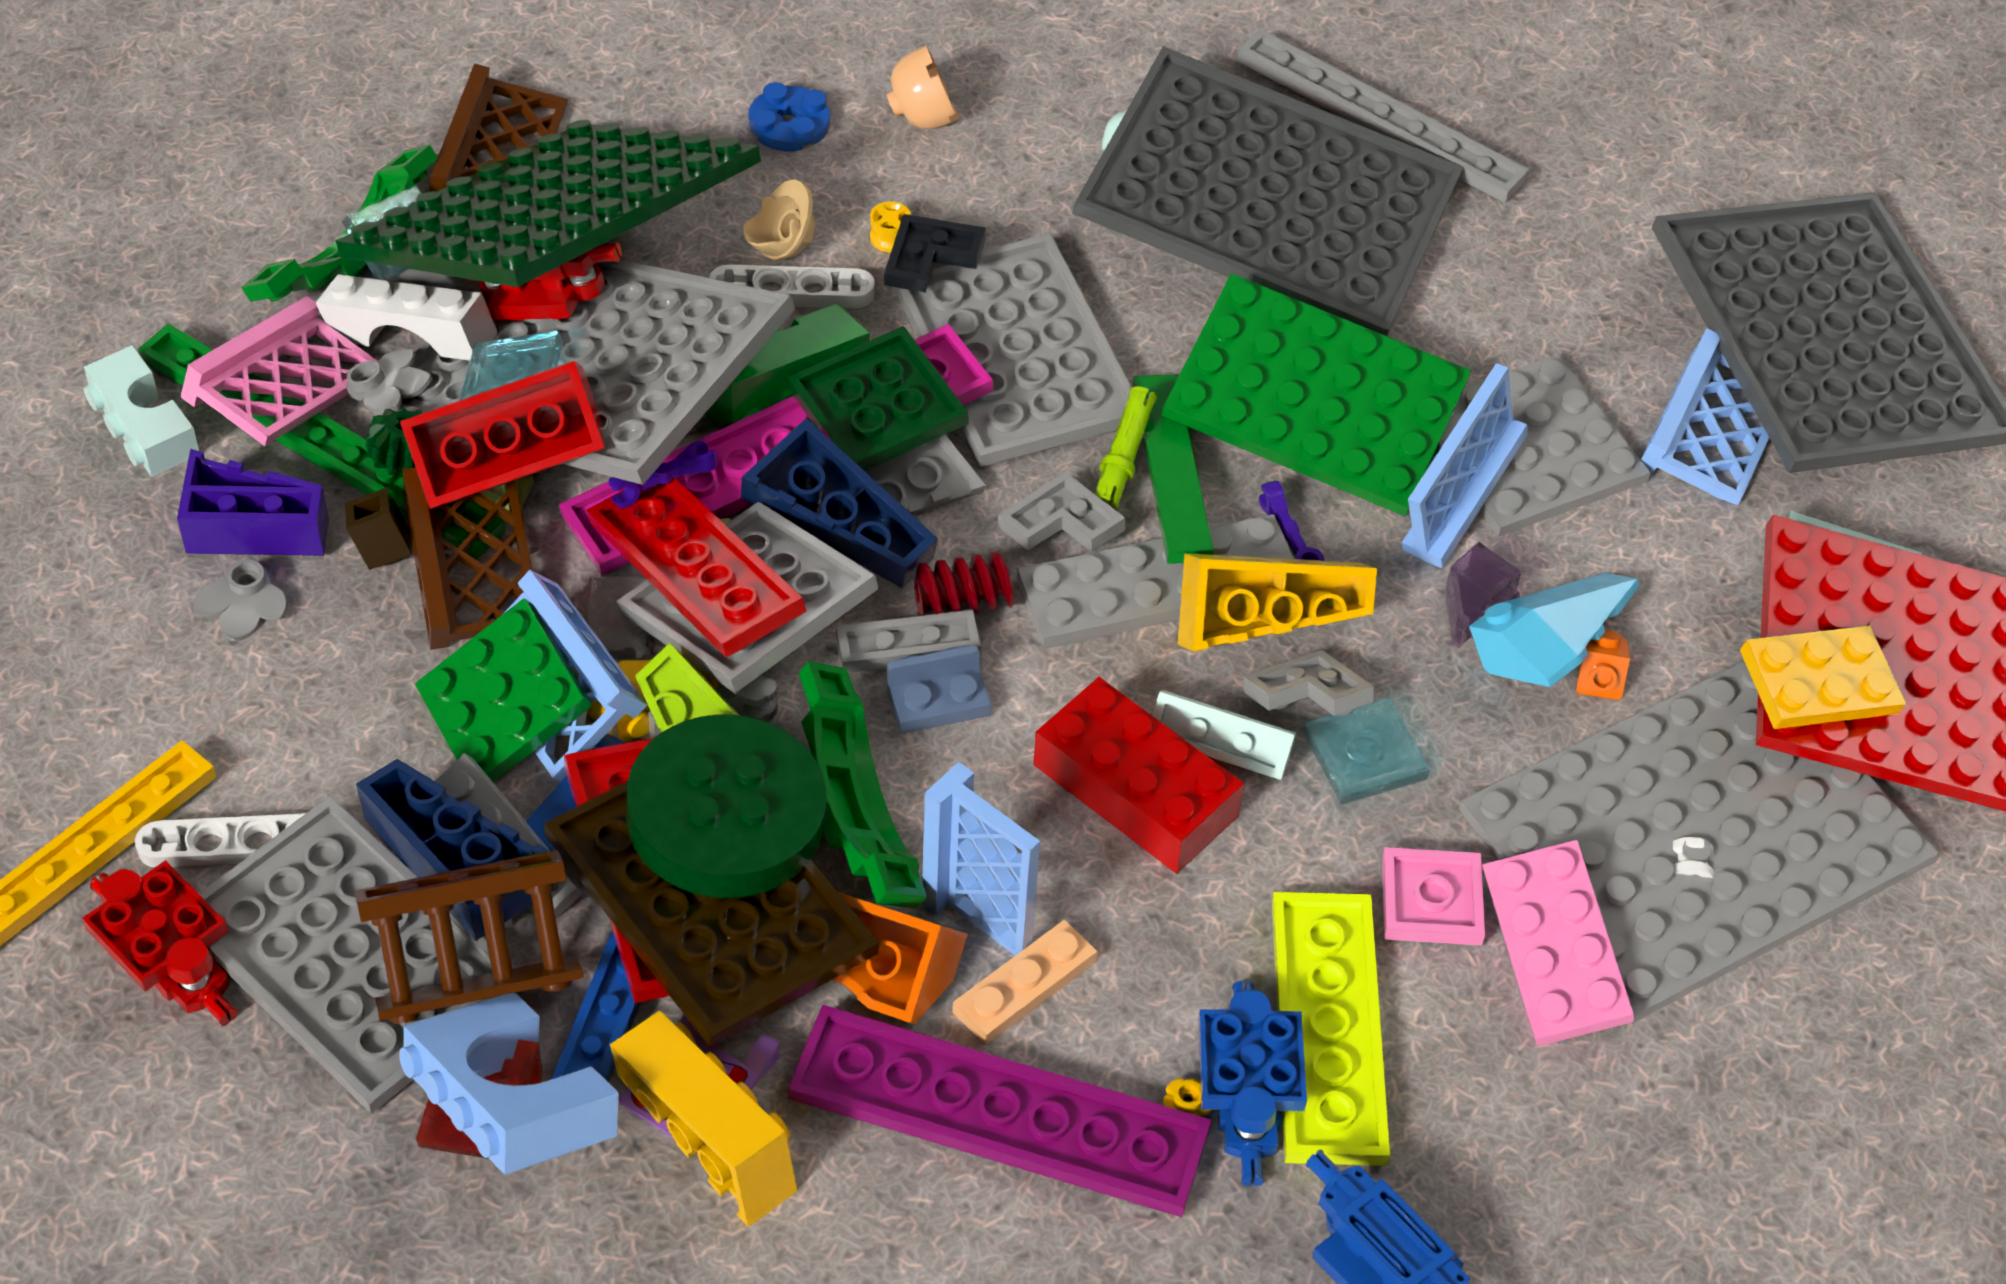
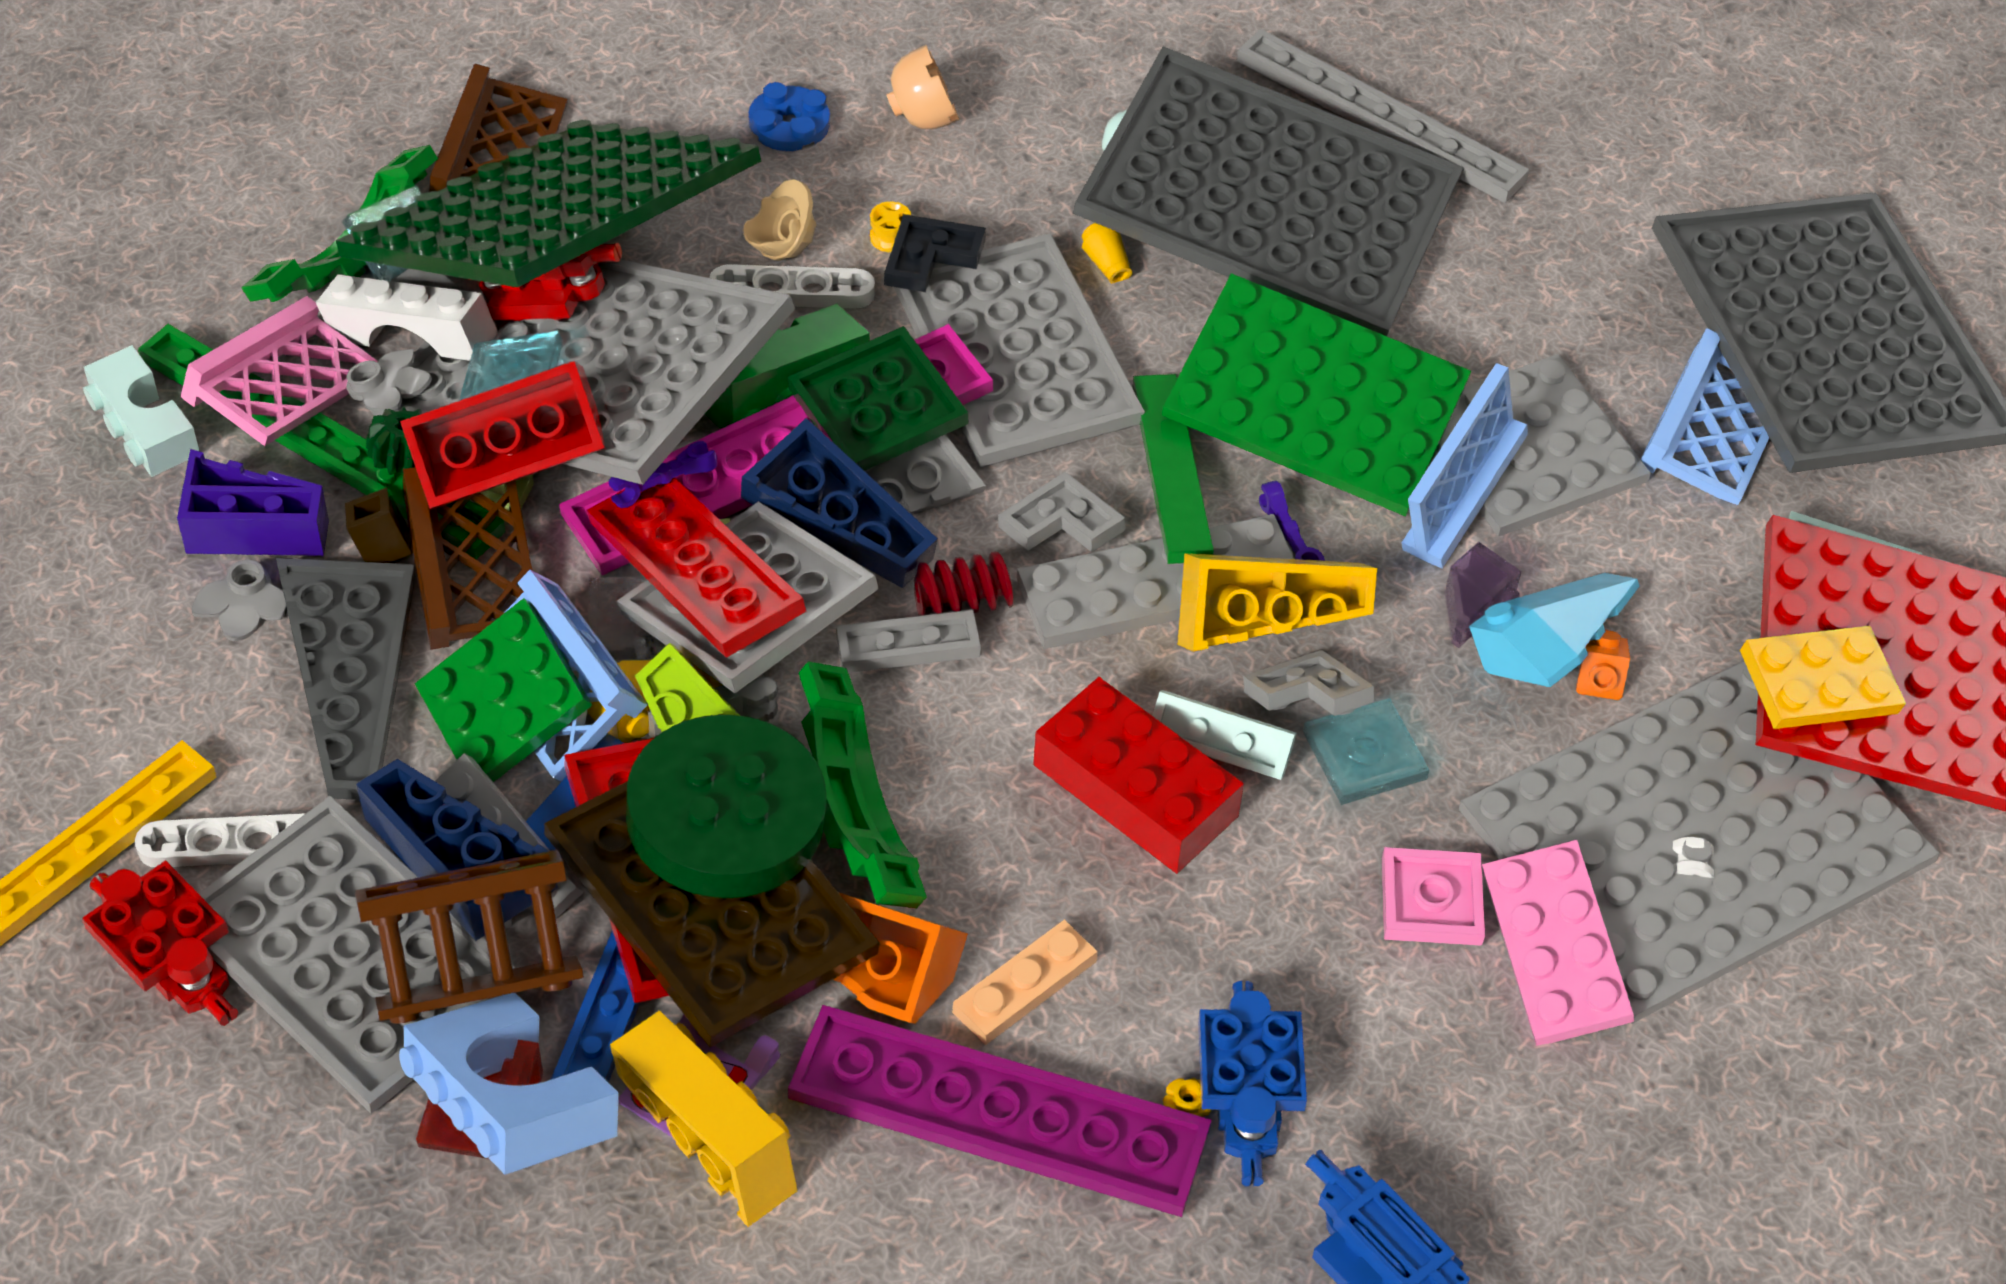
sand blue bracket [886,645,992,734] -> none
light blue fence [922,762,1040,956] -> none
lime pin [1094,386,1157,511] -> none
neon yellow plate [1272,892,1390,1166] -> none
none -> dark grey wing [276,558,416,800]
none -> yellow cone [1082,223,1132,284]

